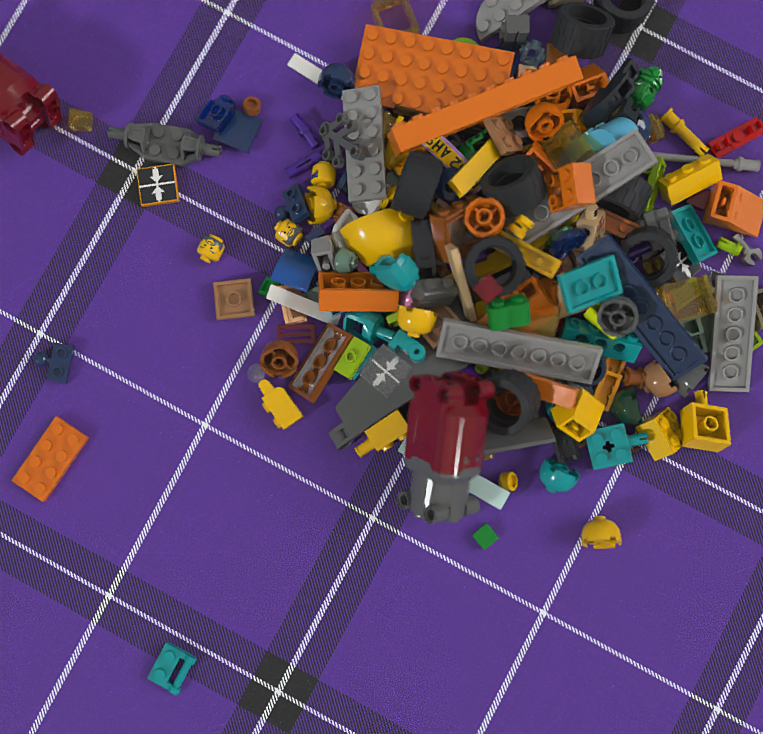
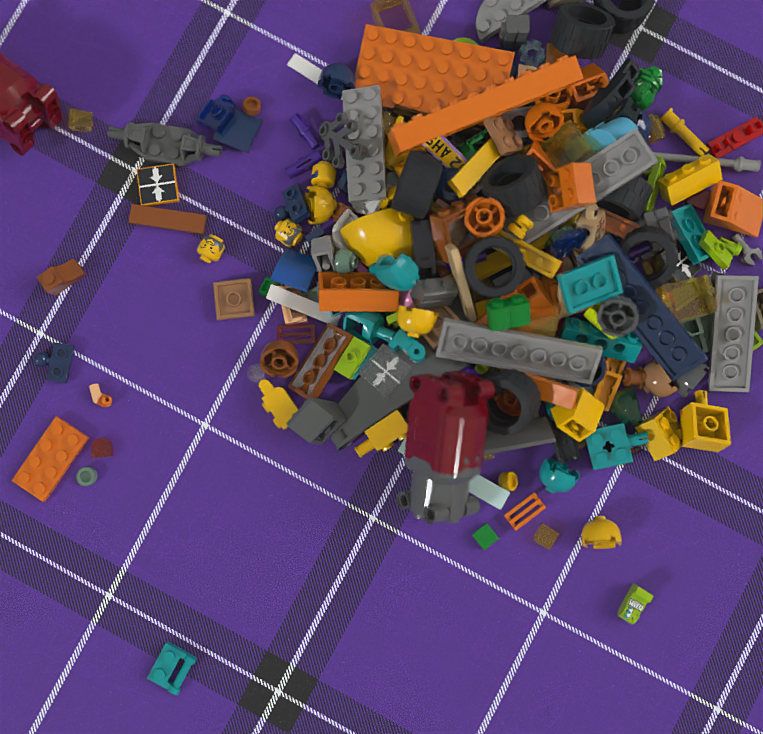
dark red brick [472,274,503,304] -> none
none -> dark orange arch [36,258,87,296]
none -> sand green tile [76,467,98,486]
none -> arm [89,383,112,407]
none -> clear red tile [91,438,113,458]
none -> dark orange tile [129,204,207,235]
none -> dark grey slope [286,397,347,445]
none -> orange tile [503,492,546,531]
none -> clear yellow tile [532,523,559,550]
none -> lime leg [617,583,653,625]
none -> lime plate [699,230,733,270]

